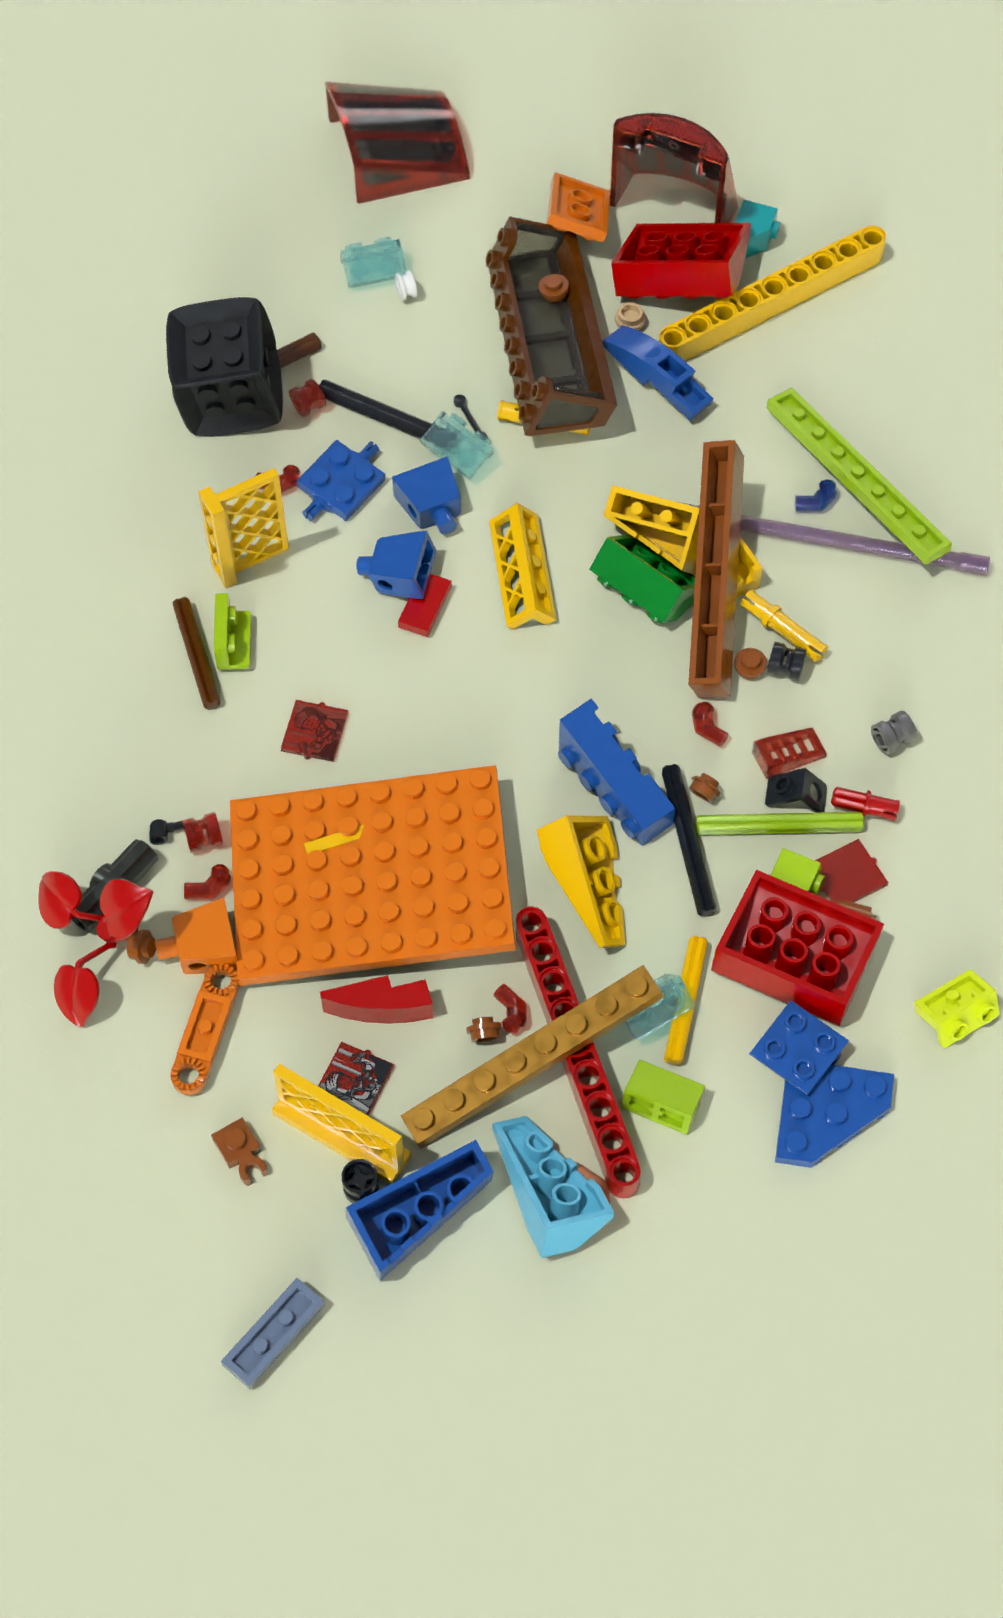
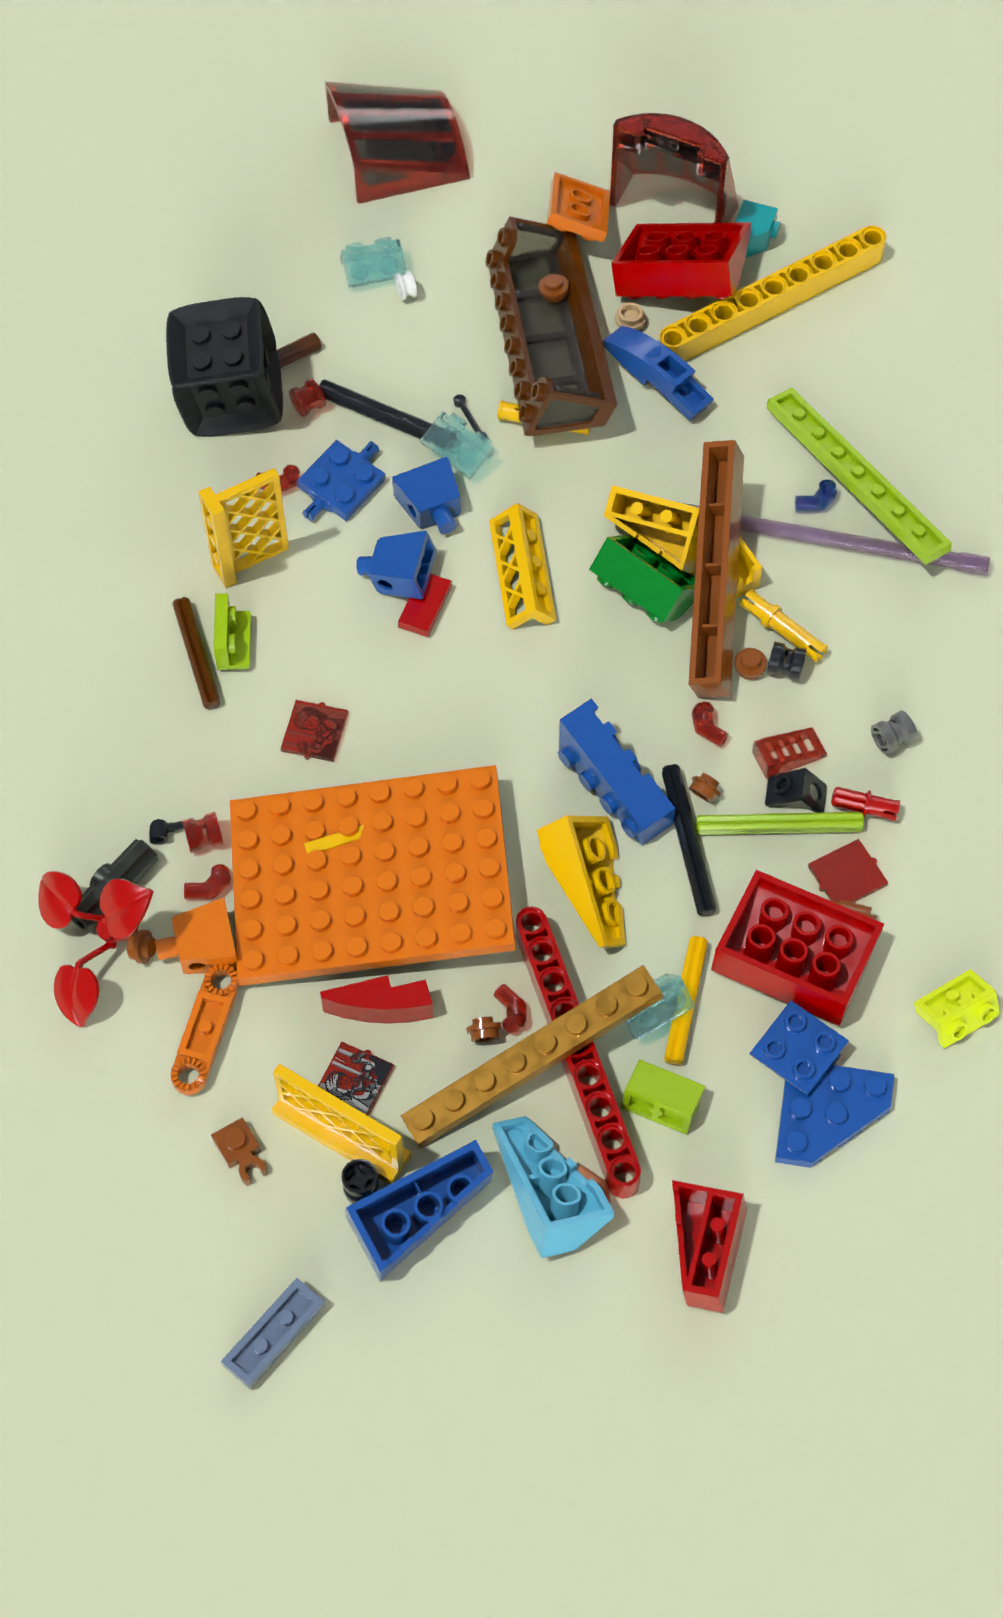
lime brick [771,848,825,895] -> none
none -> red wedge [672,1180,747,1313]

